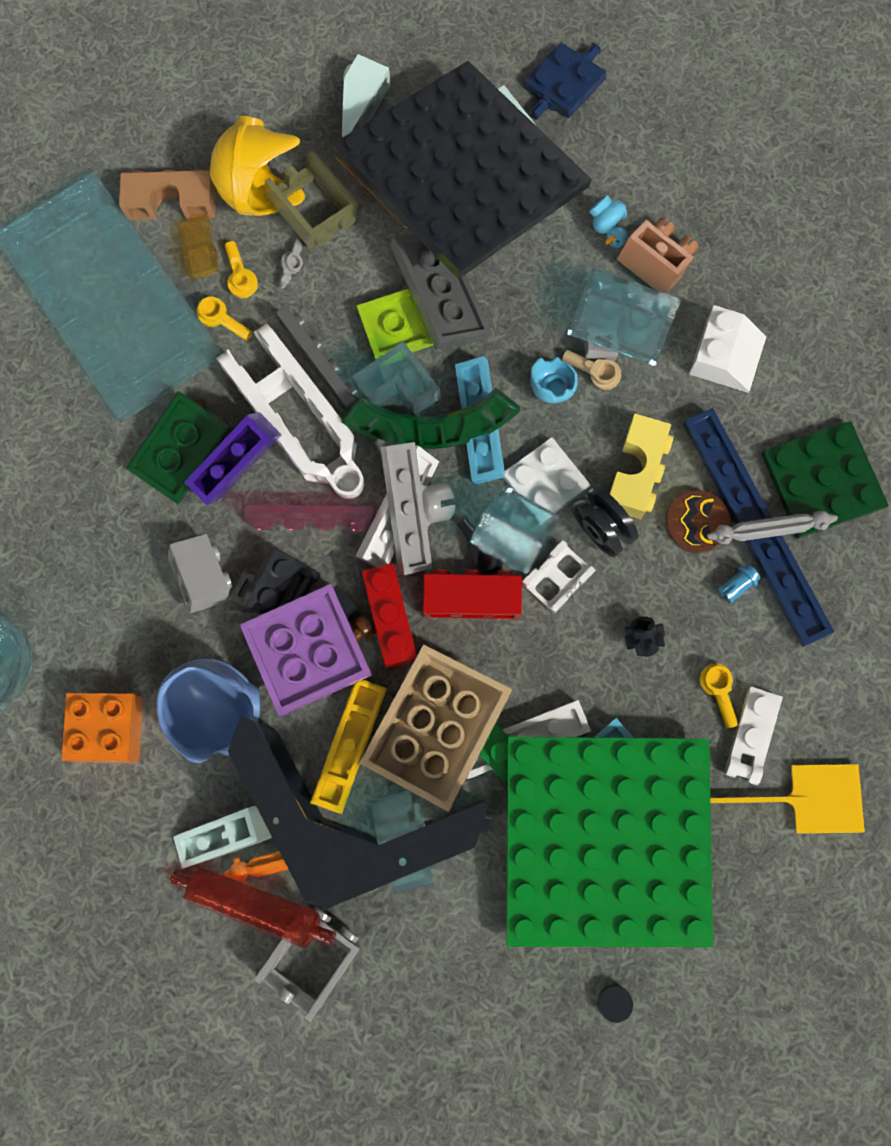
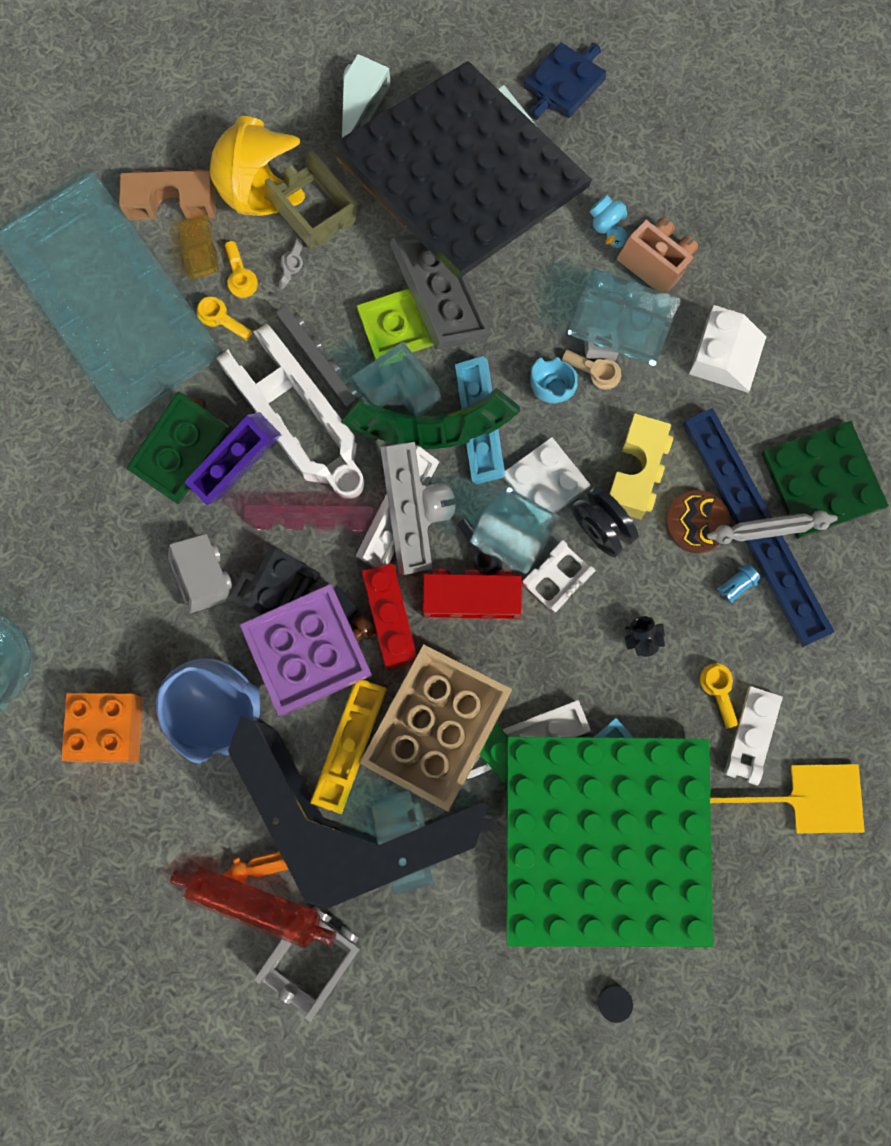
light aqua slope [173,806,279,869] -> none

